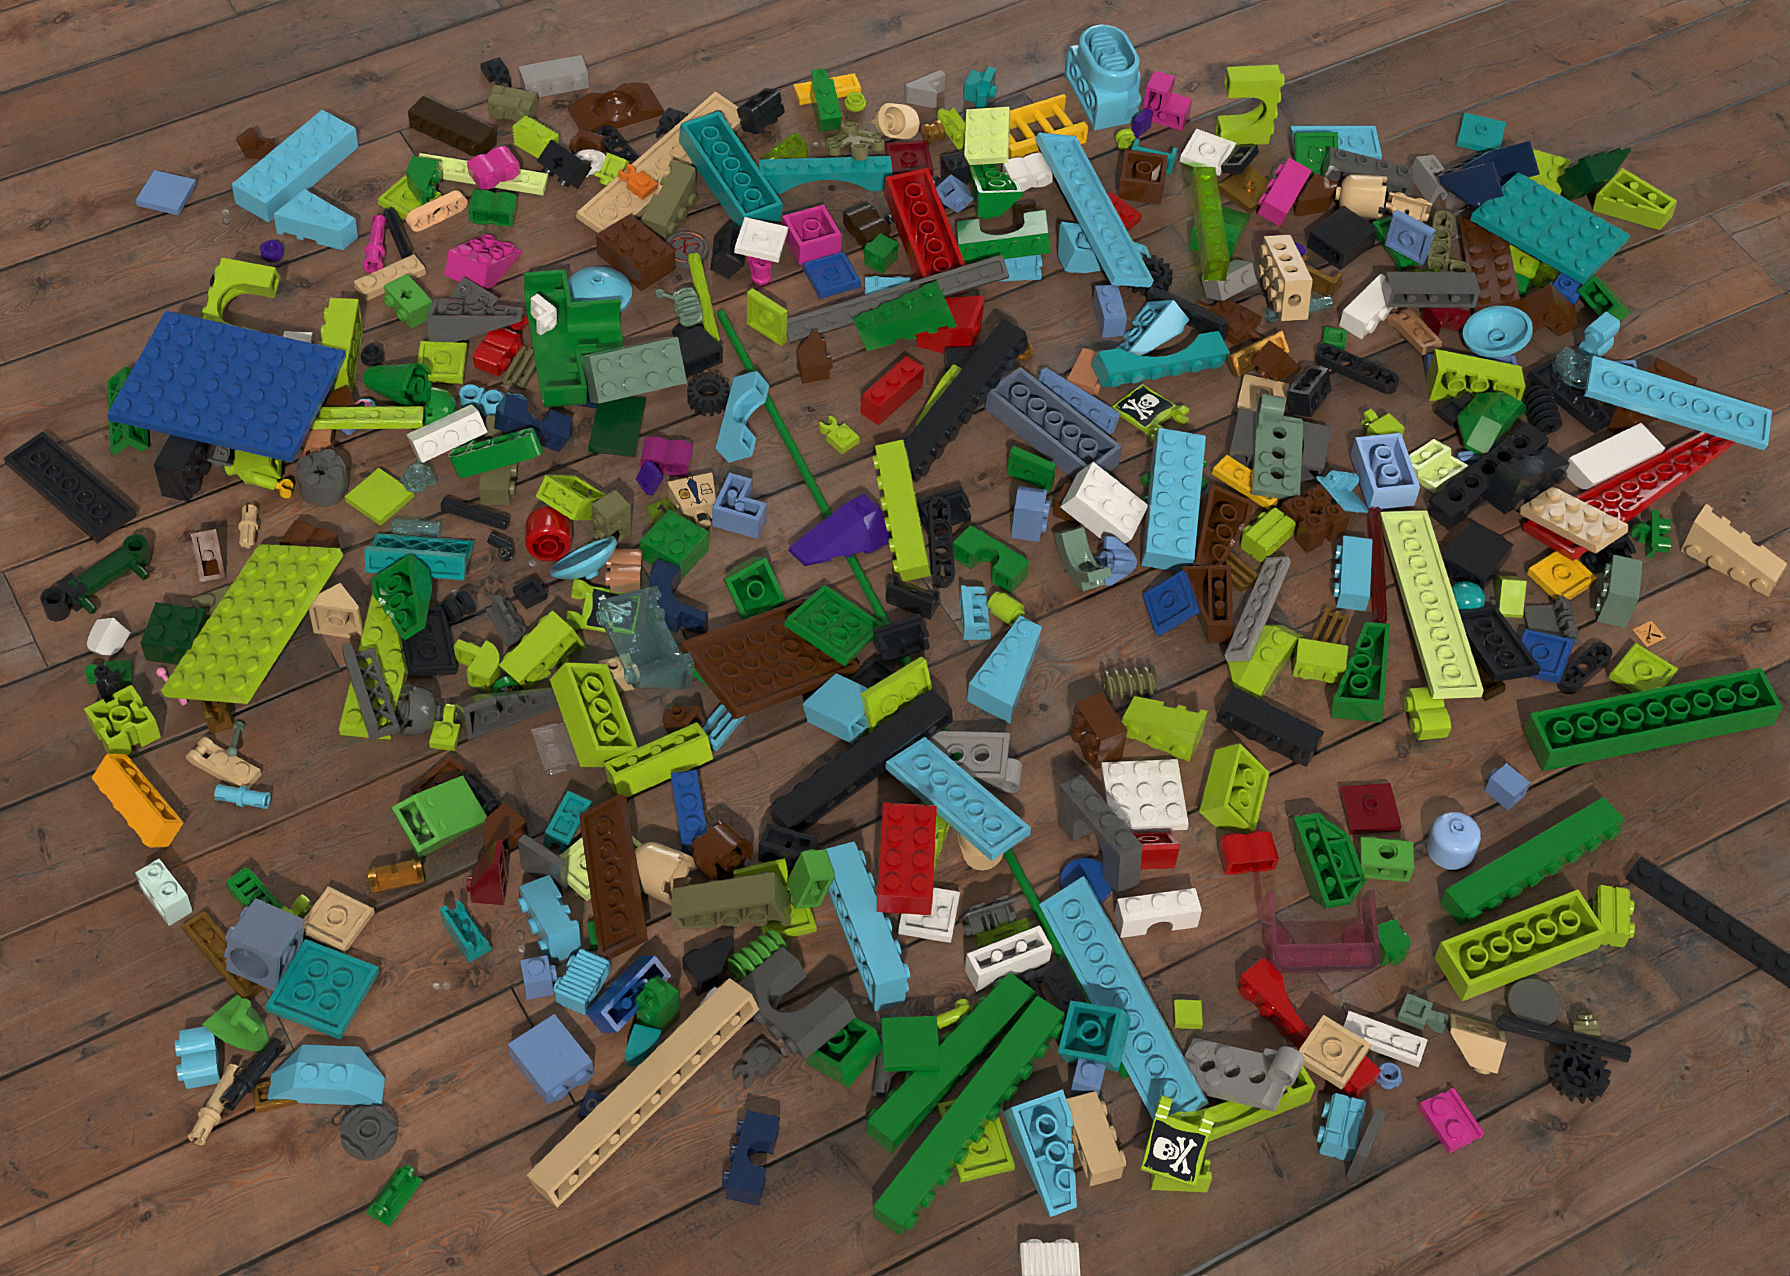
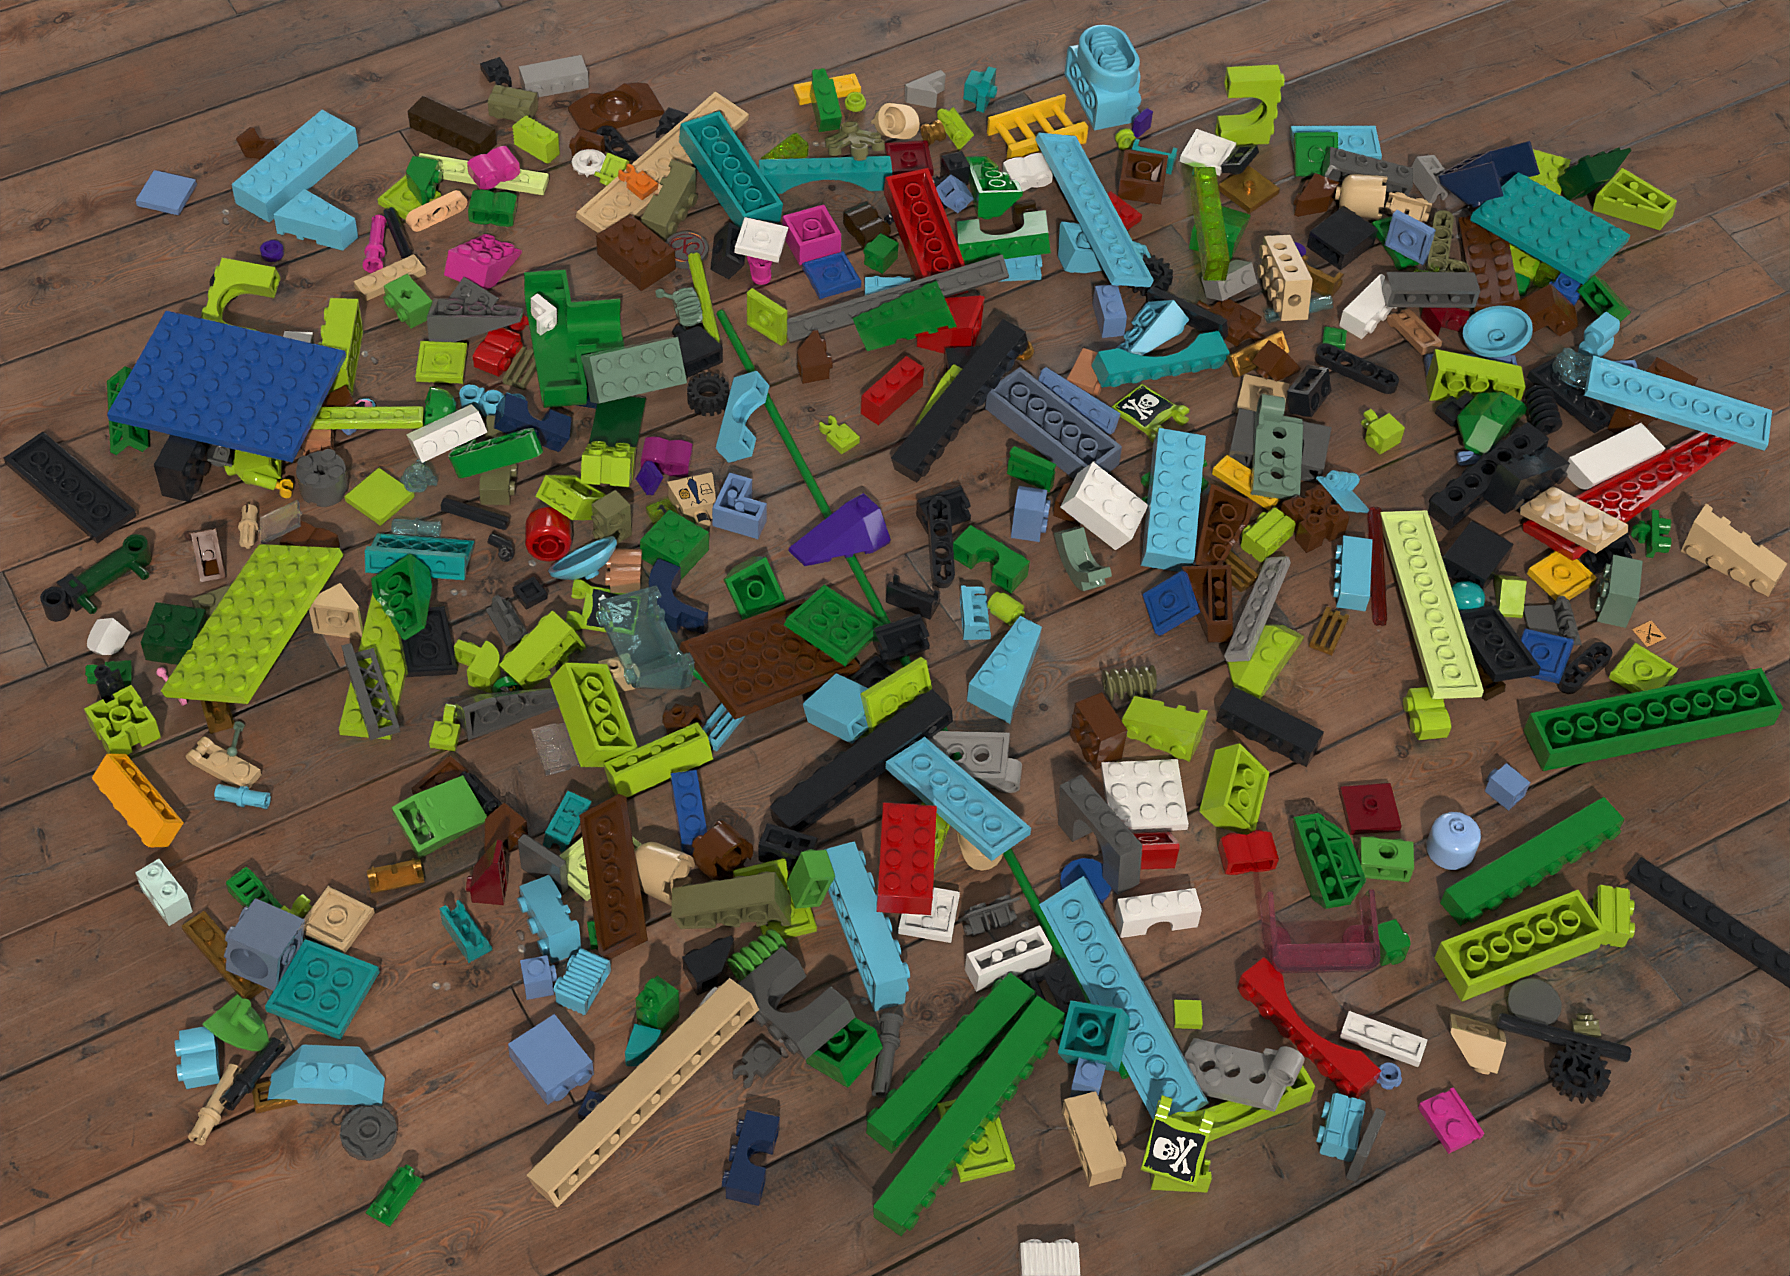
black plate [360,344,384,366] -> none
green cone [363,362,432,407] -> none
dark grey cylinder [396,684,440,736] -> none
black wheel [441,590,476,623] -> none
black brick [537,139,592,189] -> none
medium azure dish [567,266,632,313] -> none
blue brick [585,955,671,1033] -> none
black brick [736,88,785,134] -> none
lime brick [873,440,931,582] -> none
green tile [881,1016,940,1072] -> none
lime arm [937,999,972,1029] -> none
yellowish green plate [964,107,1010,165] -> none
clear neon green pin [976,917,1032,948] -> none
medium azure wedge [1003,1090,1077,1217] -> none
medium blue brick [1093,536,1137,586] -> none
dark pink brick [1143,70,1192,131] -> none
dark pink brick [1257,158,1312,226] -> none
lime brick [1292,638,1348,684] -> none
tan plate [1299,1015,1372,1089] -> none
green wedge [1331,622,1390,722] -> none
light blue brick [1350,433,1420,510] -> none
sand green plate [1397,993,1449,1034] -> none
yellowish green slope [1409,439,1469,493] -> none
teal plate [1456,113,1506,153] -> none
none -> clear piece [258,500,303,544]
none -> lime brick [581,441,636,487]

